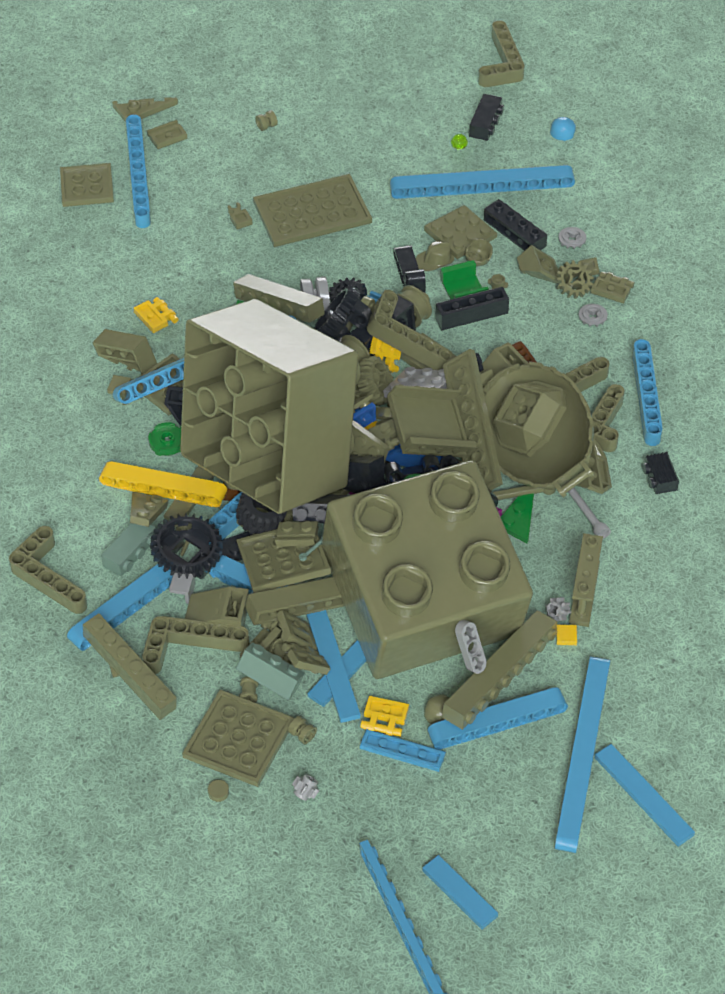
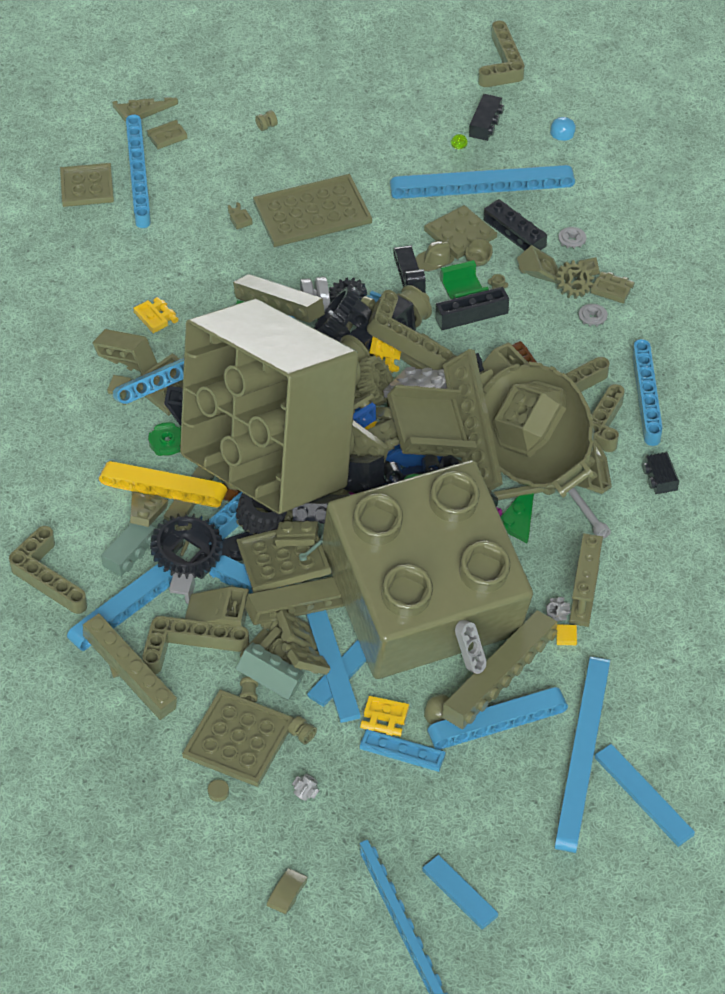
none -> olive slope [267,868,308,914]

